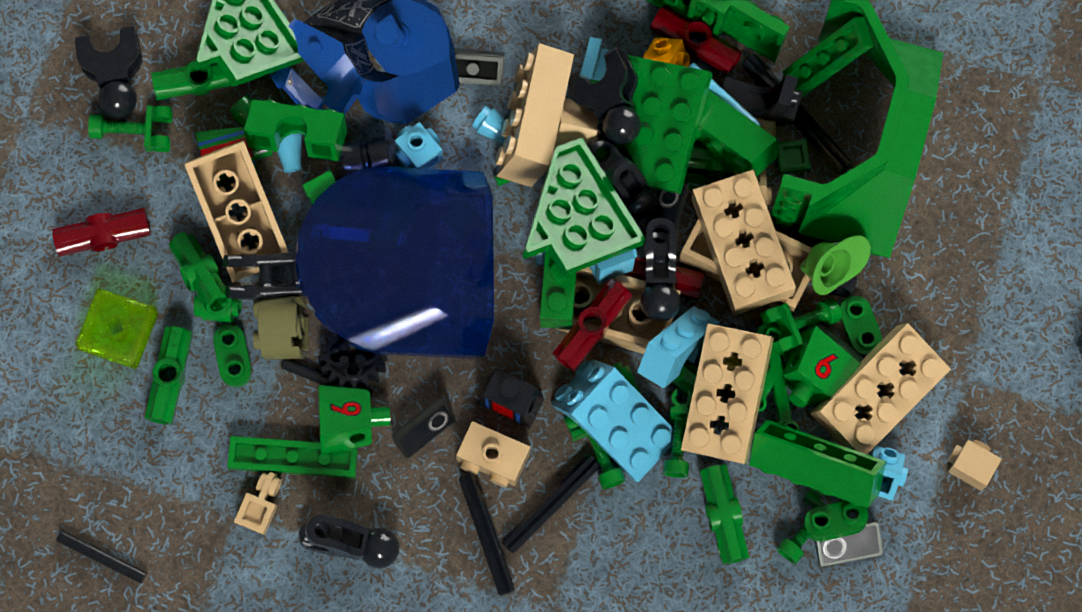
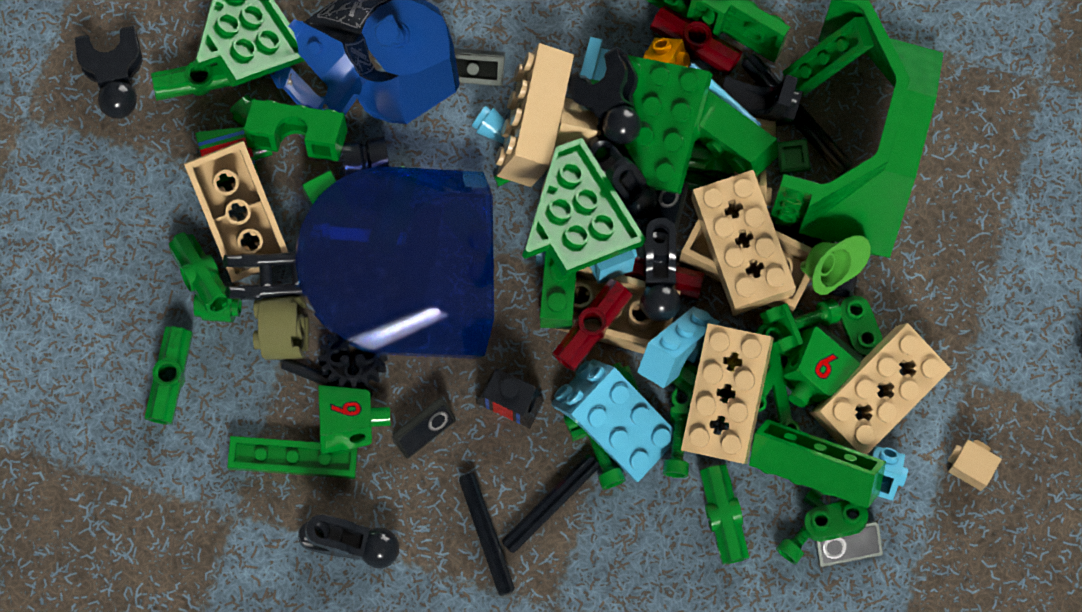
dark red piece [52,208,151,257] -> none
black bar [56,530,147,584] -> none
clear neon green brick [75,288,158,369] -> none
green bar [88,105,173,152] -> none
green plate [213,325,252,388] -> none
tan plate [234,472,282,535] -> none
medium azure cone [277,134,302,173] -> none
medium azure brick [394,122,443,177] -> none
tan brick [456,421,531,488] -> none

